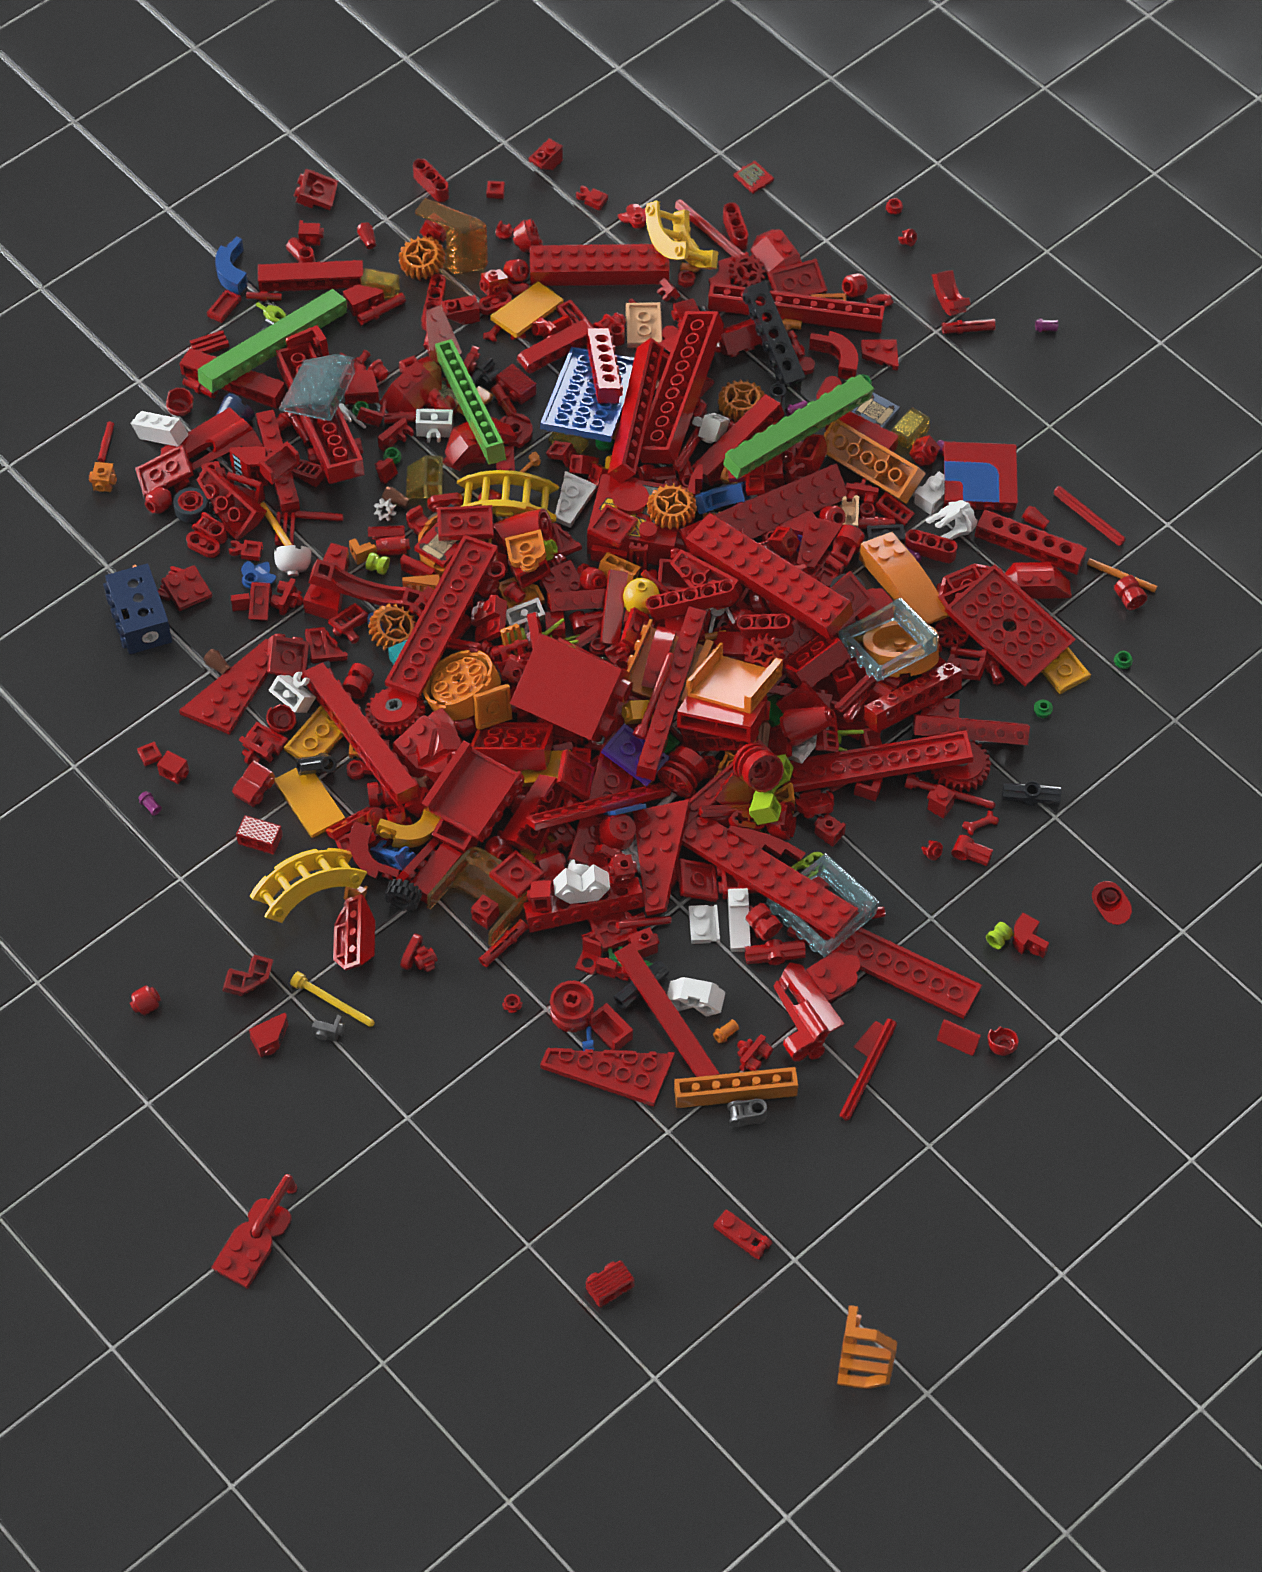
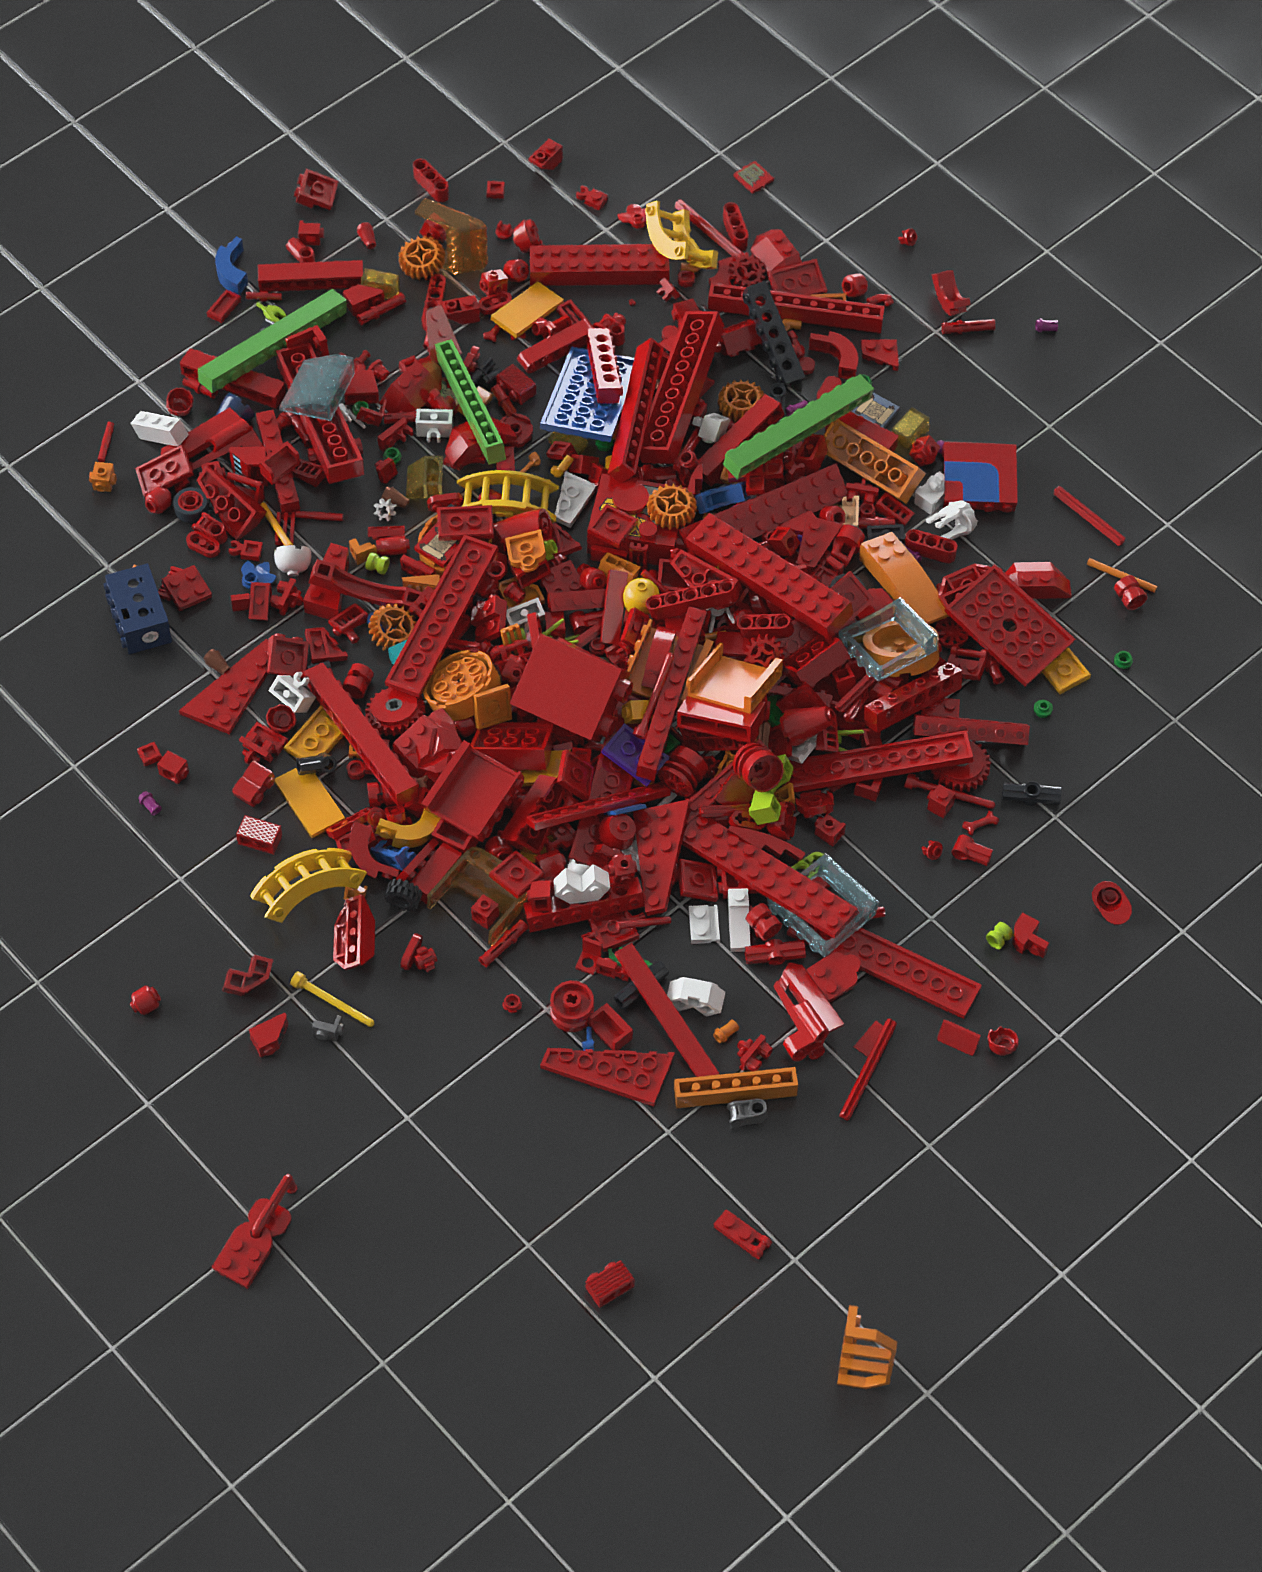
red tile [190,330,229,354] -> none
red bracket [406,505,429,537] -> none
red arm [507,280,530,296] -> none
light nougat tile [626,302,662,348] -> none
red brick [628,927,660,958] -> none
red plate [886,198,903,215] -> none
red brick [975,510,1087,575] -> none
red cone [1022,505,1050,530] -> none
none -> light orange arm [551,455,574,478]
none -> red cone [679,451,699,472]

